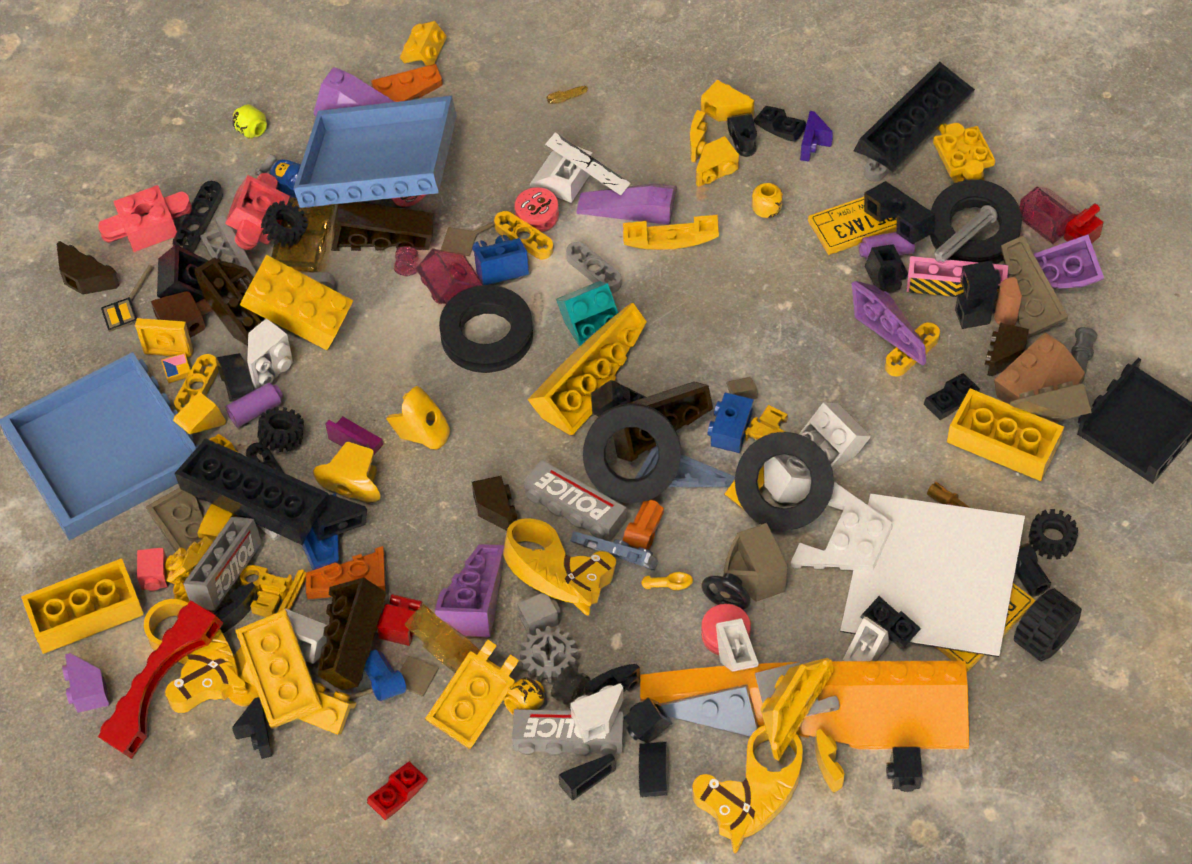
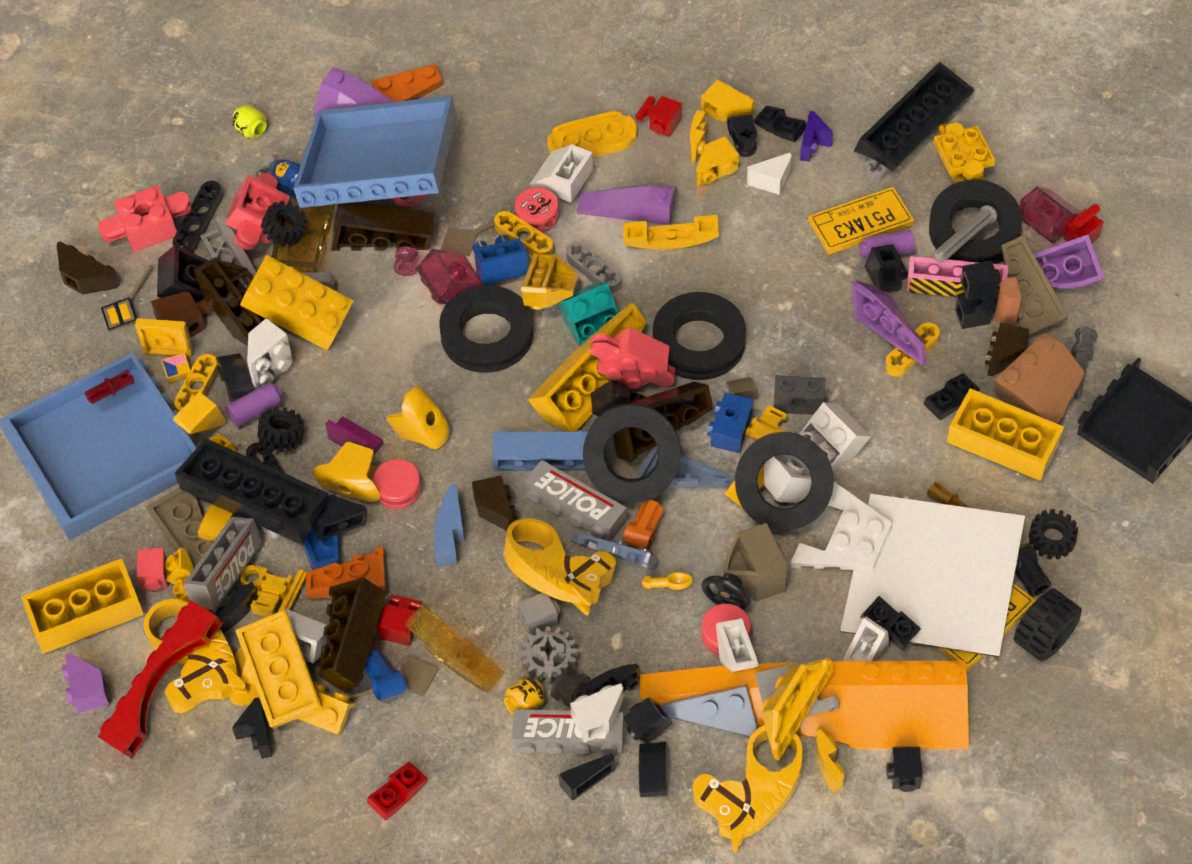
yellow slope [167,537,213,582] -> none
yellow bracket [399,21,447,66] -> none
yellow tile [424,640,519,750] -> none
medium lavender wedge [435,544,504,637] -> none
white sticker [545,132,630,195] -> none
clear yellow piece [546,86,588,104] -> none
yellow head [752,183,783,218] -> none
black arch [864,181,935,245] -> none
dark tan slope [1010,381,1092,422] -> none
none -> dark red axle [85,369,135,404]
none -> coral head [373,459,421,509]
none -> medium blue slope [434,484,464,567]
none -> medium blue brick [492,430,588,471]
none -> yellow wedge [521,253,579,310]
none -> yellow tile [547,111,637,158]
none -> coral brick [590,327,675,390]
none -> red brick [635,96,682,137]
none -> black tyre [653,292,746,380]
none -> white slope [746,153,792,194]
none -> dark grey brick [773,375,826,415]

